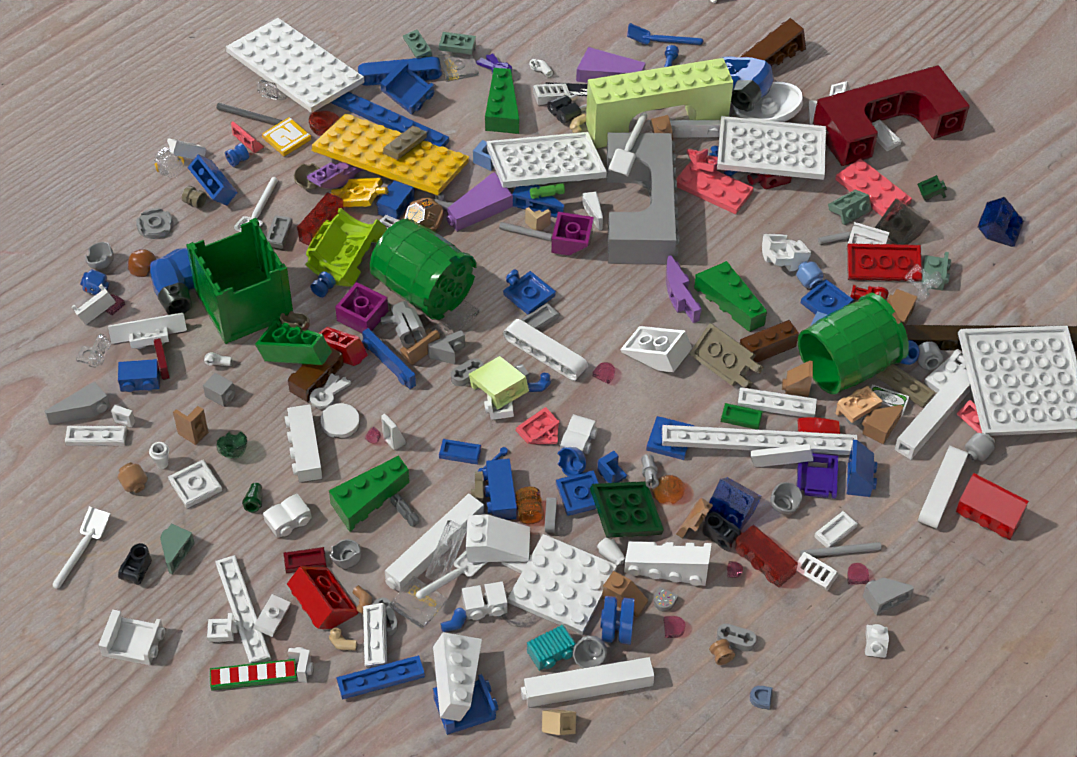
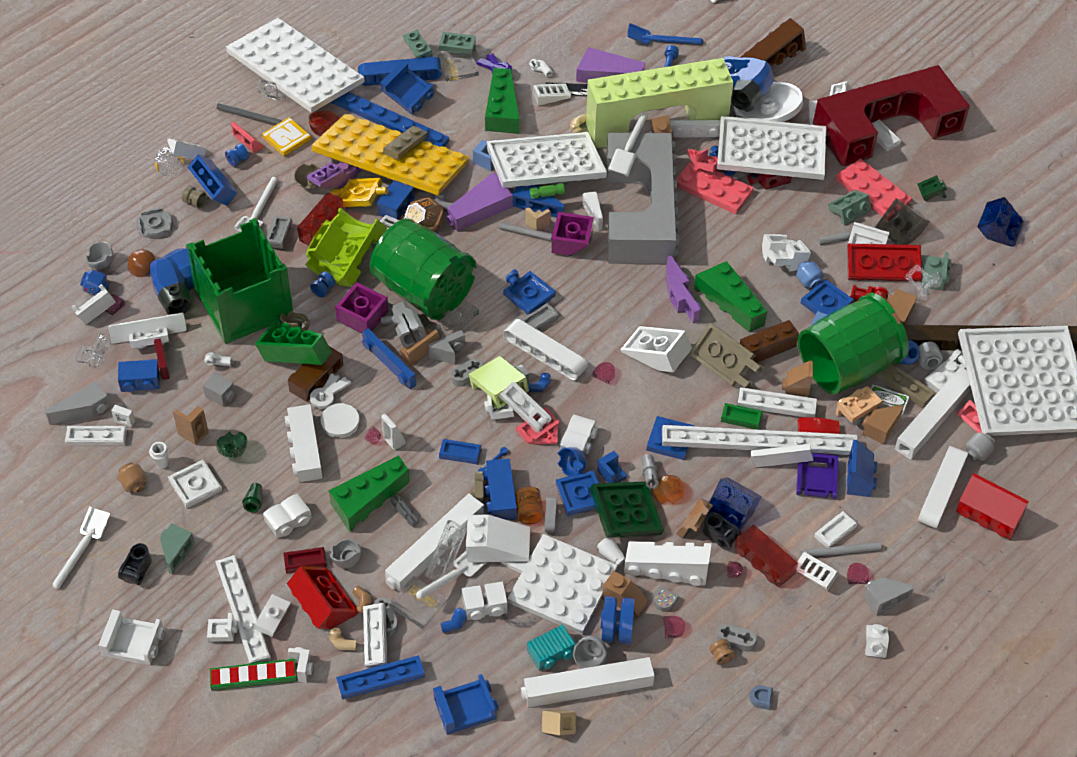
red slope [319,327,368,366] -> none
white wedge [433,632,482,721] -> none
black piece [547,94,587,124] -> none
light grey hair [770,482,802,515] -> none
none -> white plate [499,381,552,433]

